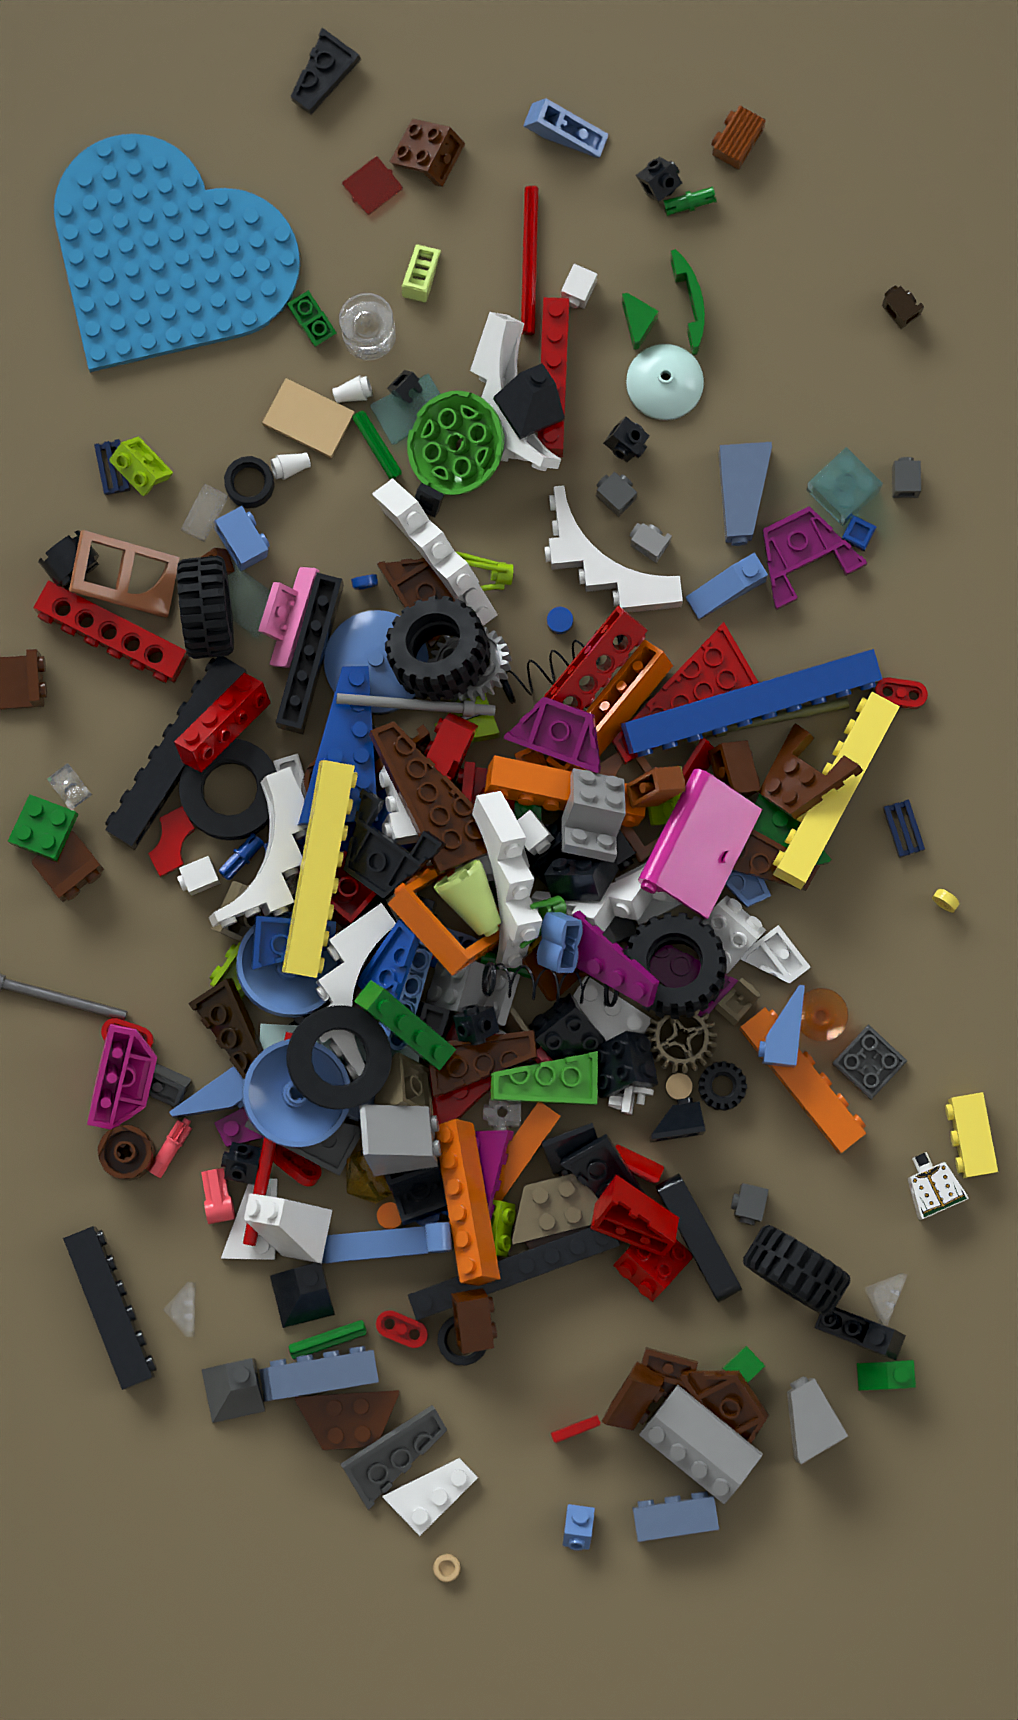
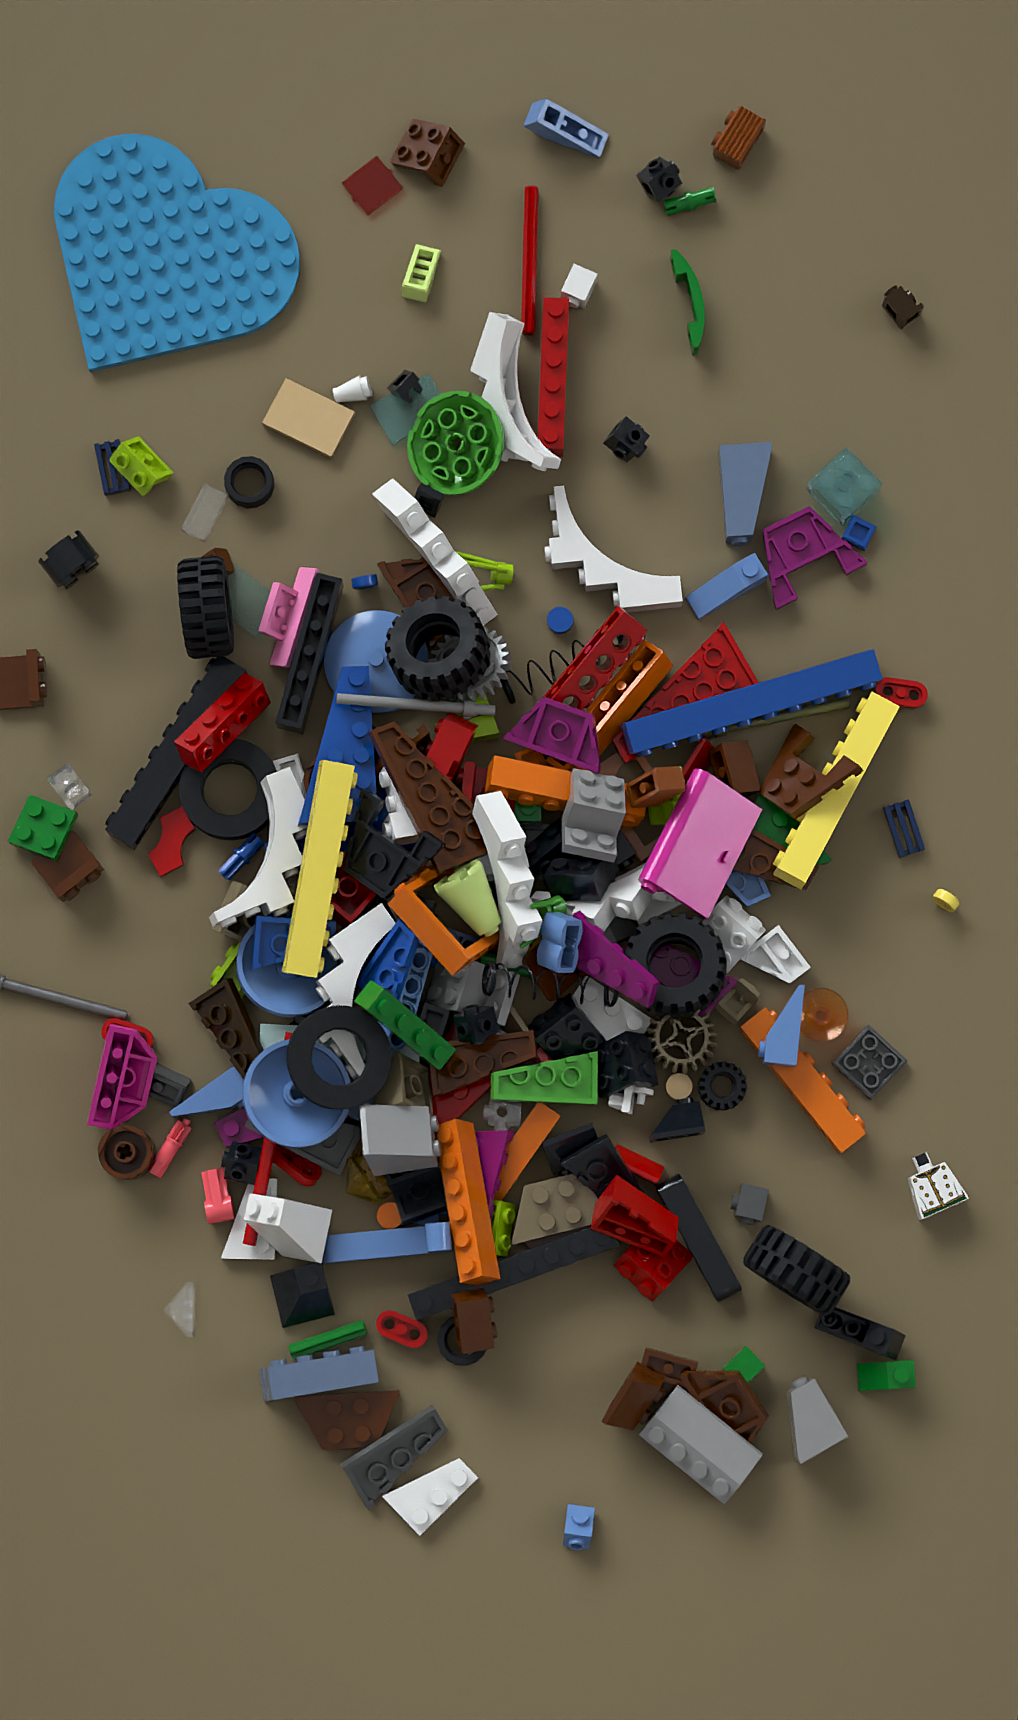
red brick [33,580,189,683] -> none
black brick [63,1226,157,1390] -> none
nougat window [69,530,180,618] -> none
white brick [177,856,221,896] -> none
dark grey slope [202,1358,265,1423] -> none
medium blue brick [214,506,270,572] -> none
white cone [271,452,311,480] -> none
green slope [287,290,337,347] -> none
black wing [291,27,361,115] -> none
clear wheel [339,293,396,360] -> none
green axle [353,410,402,480] -> none
tan tile [433,1554,461,1582] -> none
black slope [493,363,565,439] -> none
white brick [517,810,555,855] -> none
red tile [551,1415,601,1443] -> none
dark grey brick [596,471,637,517] -> none
green slope [622,293,659,350] -> none
light aqua dish [626,344,704,420] -> none
light grey brick [629,523,672,563] -> none
sand blue brick [632,1491,719,1542] -> none
clear slope [865,1273,907,1325] -> none
dark grey brick [892,457,921,498] -> none
light yellow brick [945,1092,998,1179] -> none

